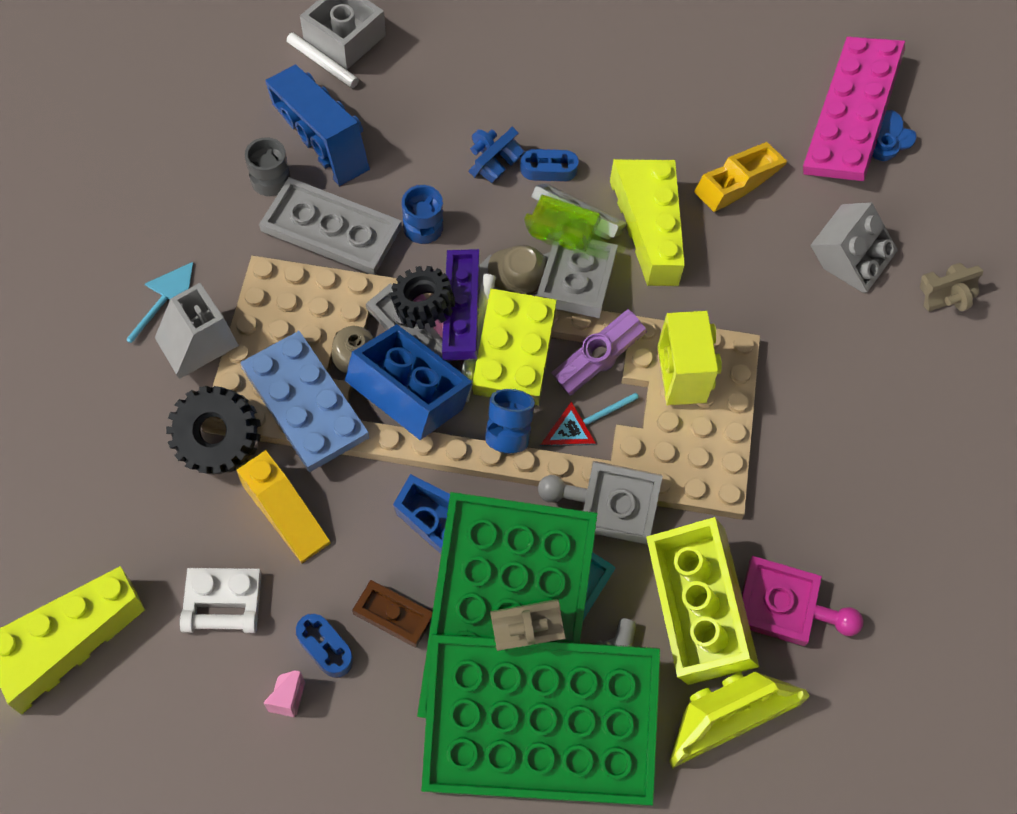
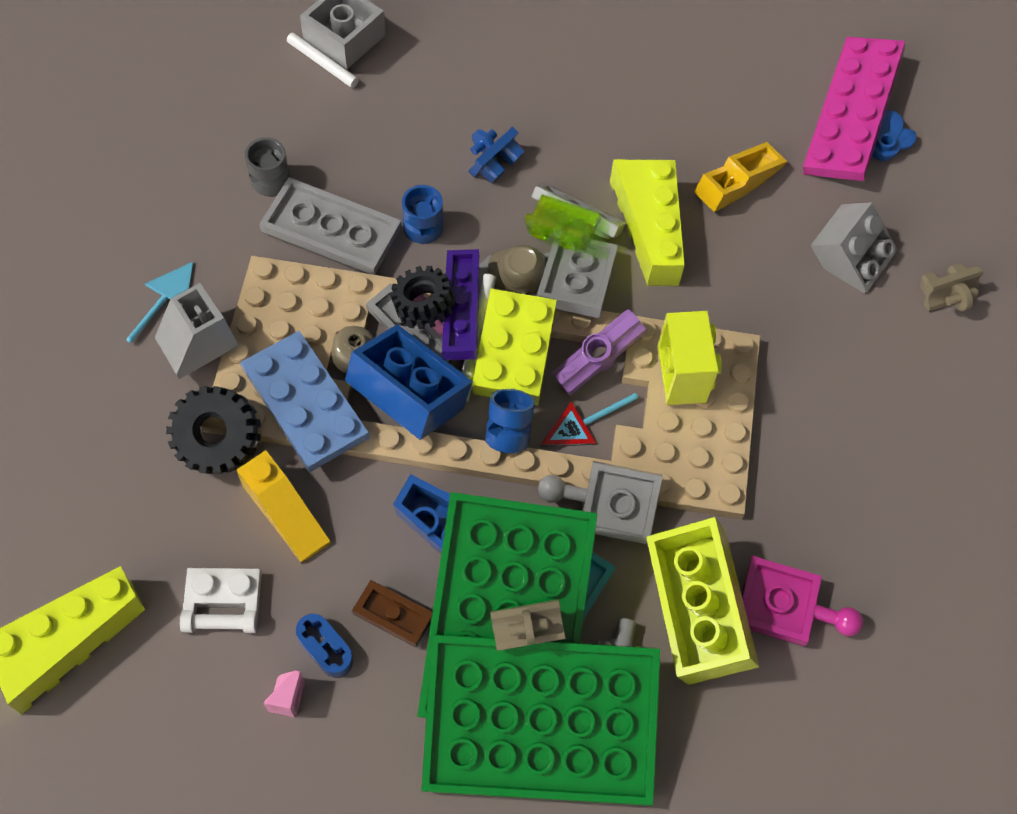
blue wedge [265,64,370,187] -> none
blue beam [520,149,579,181] -> none
neon yellow wedge [669,672,810,769] -> none

